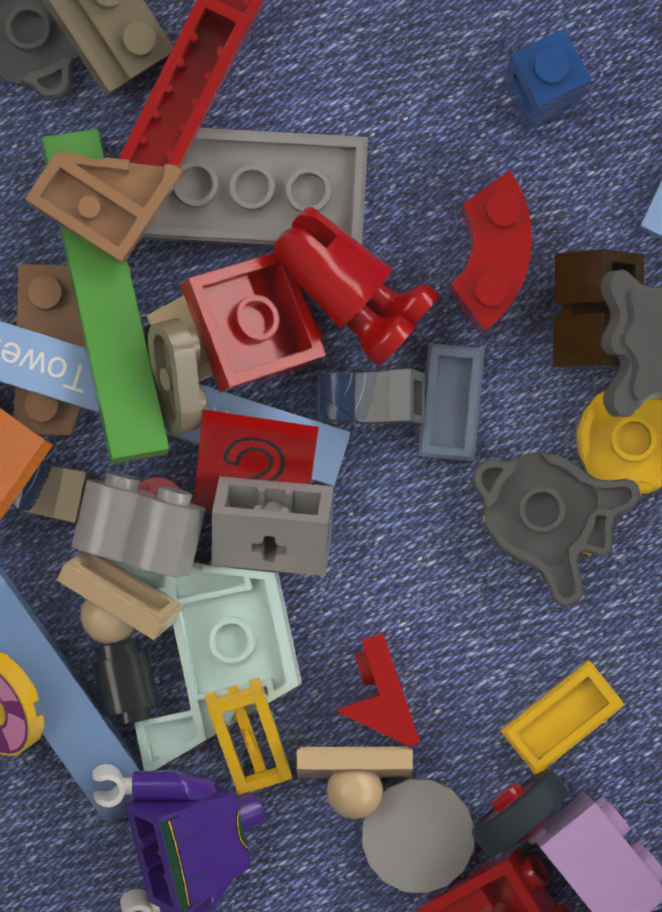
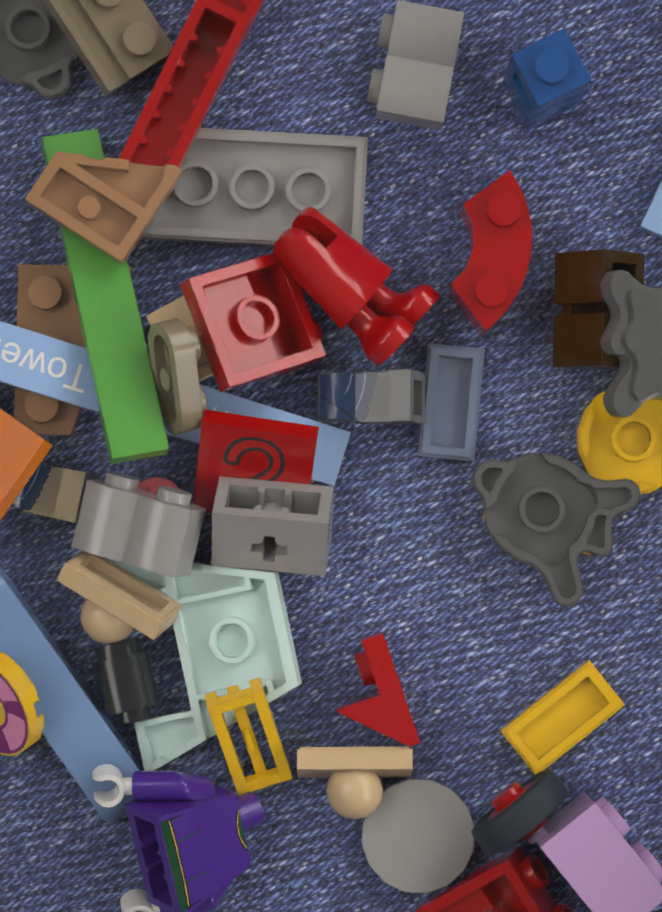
none -> light grey brick [367,0,464,131]

